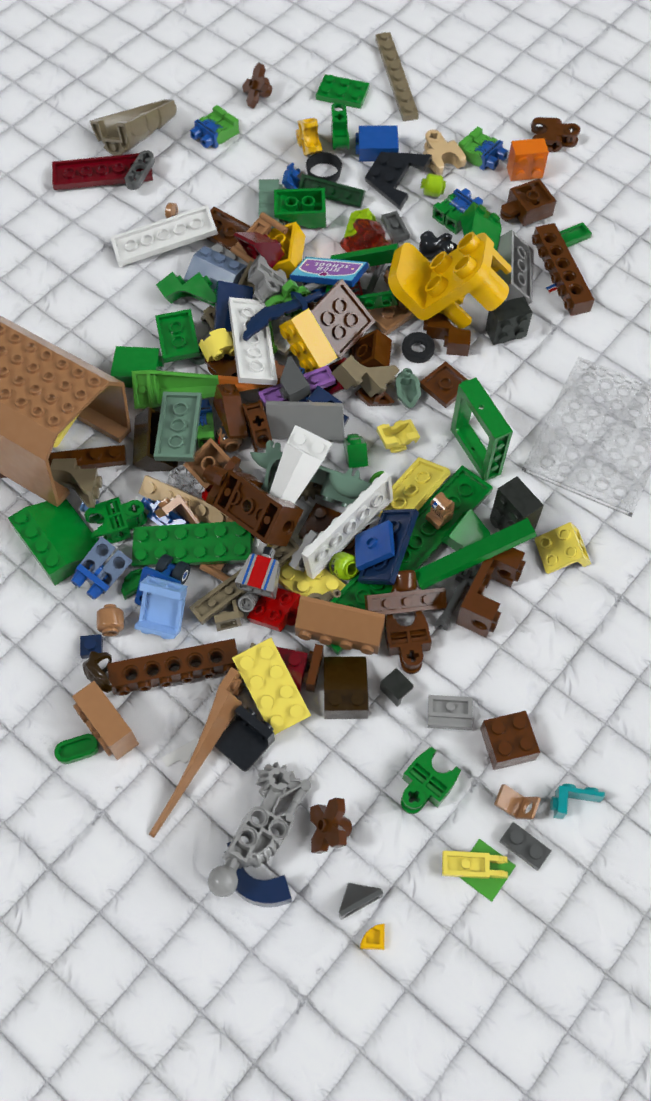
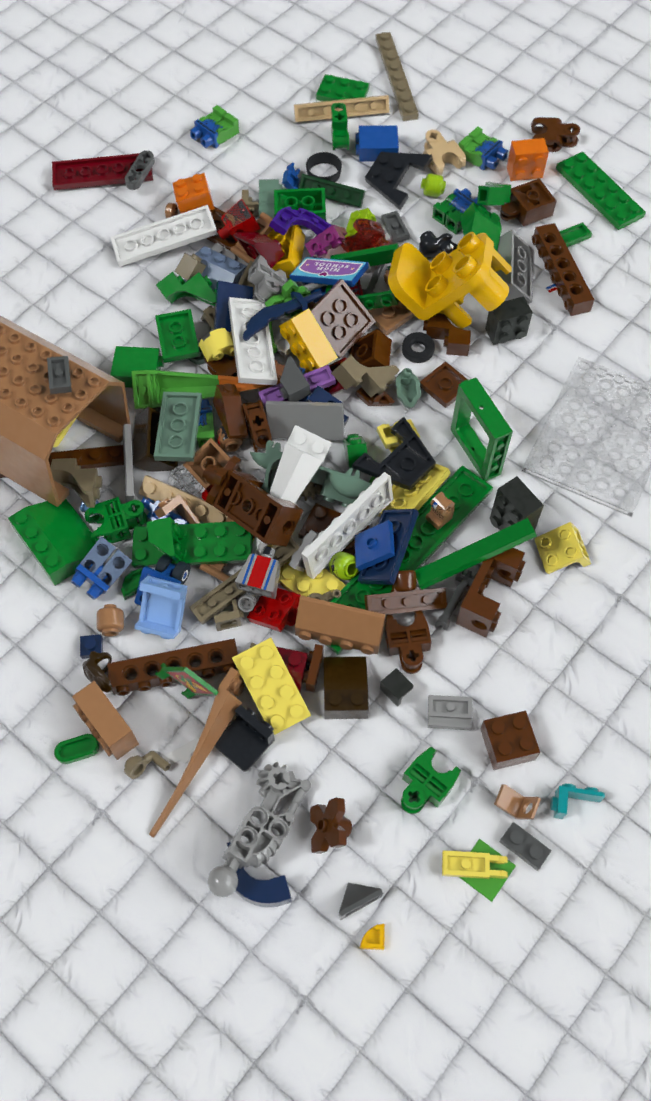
dark tan cone [90,99,177,155] -> none
reddish brown plant [242,62,272,109] -> none
yellow piece [296,118,323,155] -> none
green torso [441,508,490,551] -> none
none -> dark grey plate [47,356,72,394]
none -> light grey tile [123,424,134,502]
none -> dark tan plate [124,751,171,779]
none -> green slope [147,517,183,562]
none -> green flag [155,663,219,699]
none -> orange brick [172,173,215,214]
none -> dark tan brick [174,253,206,281]
none -> red torso [217,199,261,241]
none -> dark tan bracket [242,190,259,217]
none -> dark purple plate [269,207,332,236]
none -> tan plate [294,95,389,122]
none -> magenta plate [304,225,348,258]
none -> black wing [352,417,436,491]
none -> green arch [477,182,511,206]
none -> green plate [556,151,646,230]

